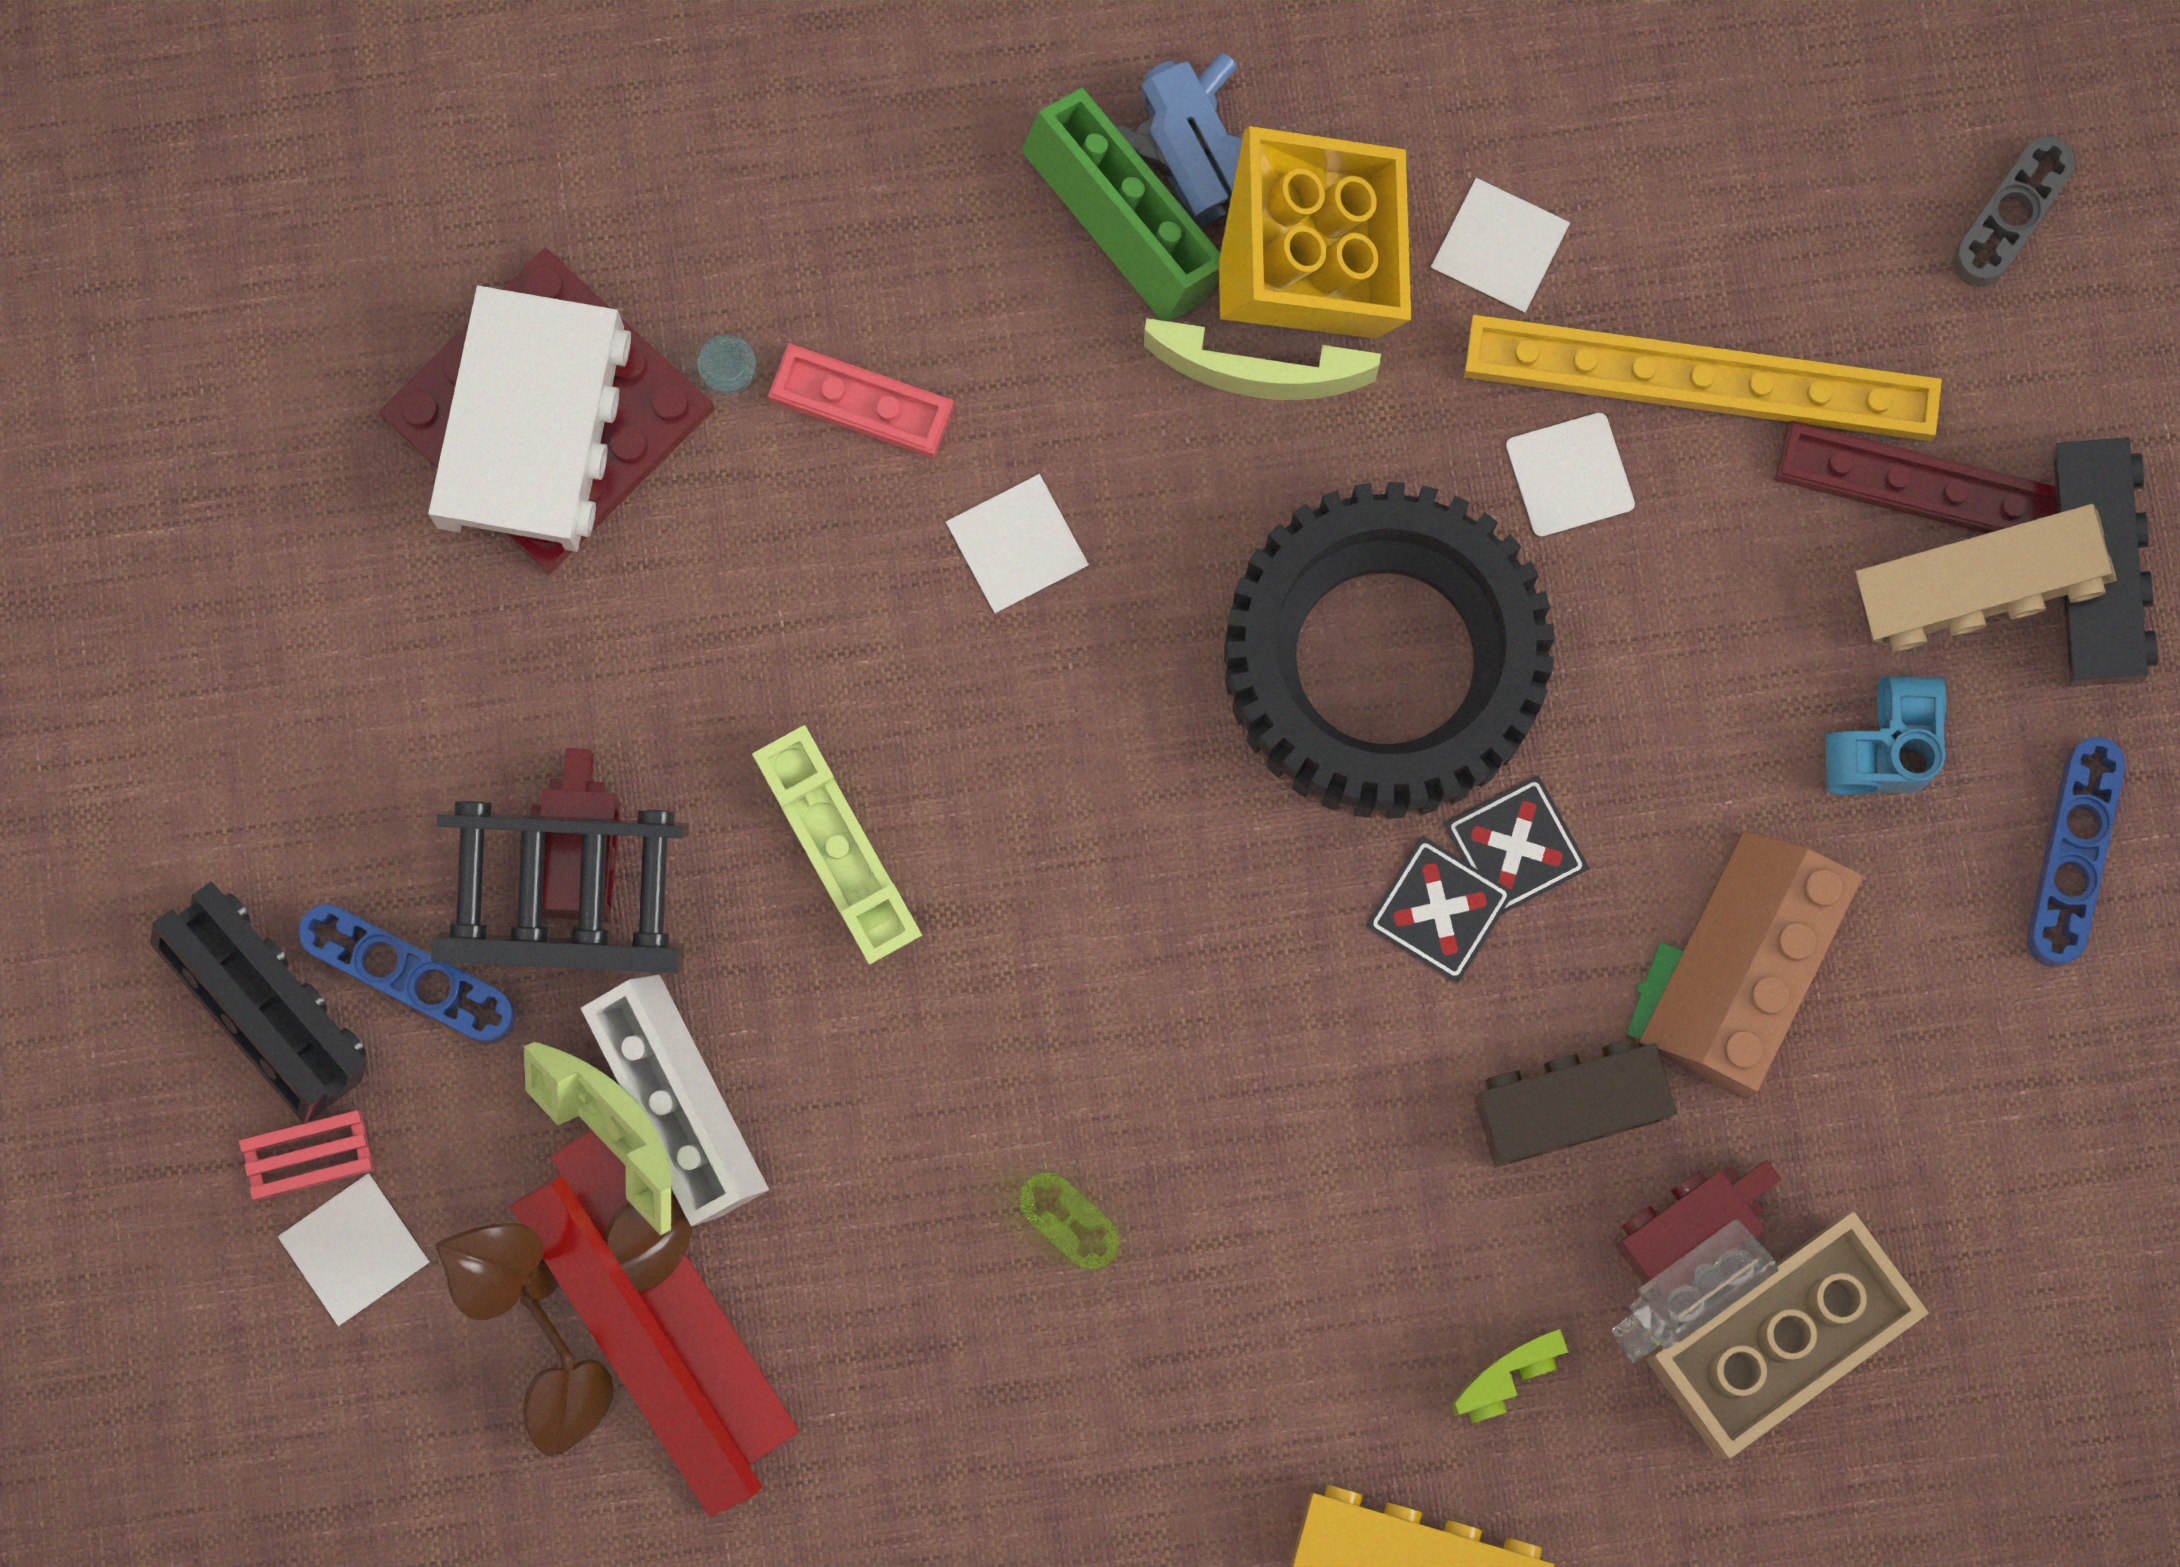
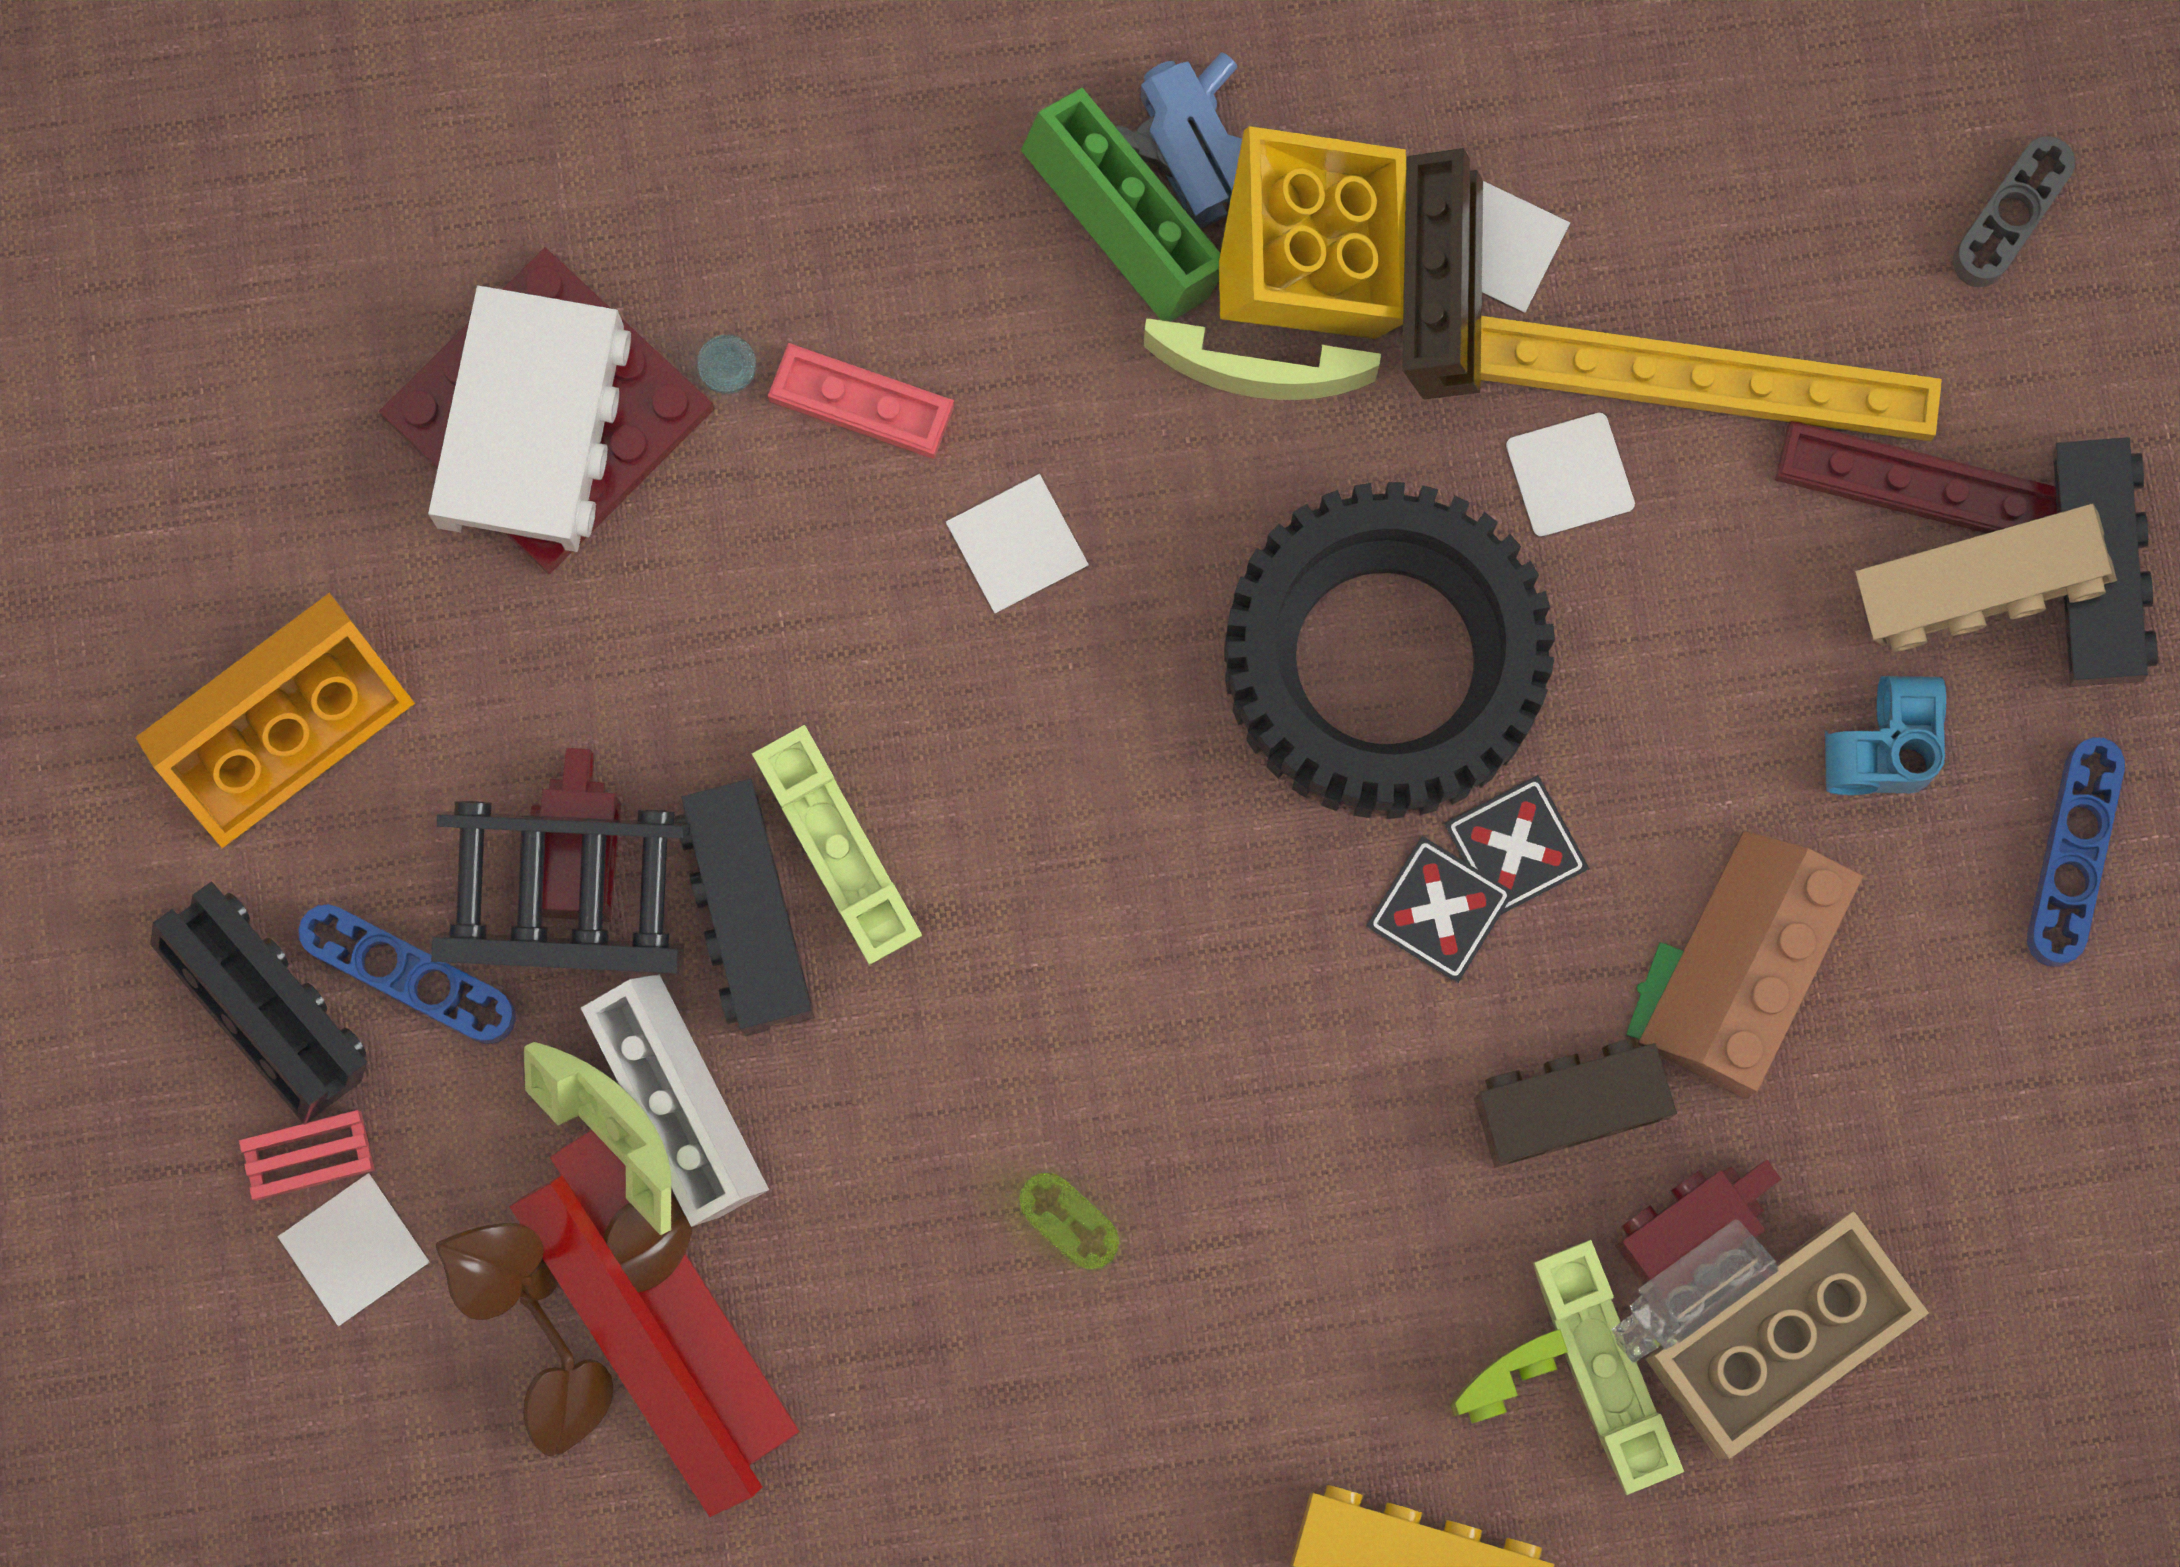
none -> light orange slope [135,592,415,848]
none -> black brick [675,778,815,1037]
none -> dark brown brick [1402,148,1483,400]
none -> yellowish green slope [1533,1240,1684,1495]

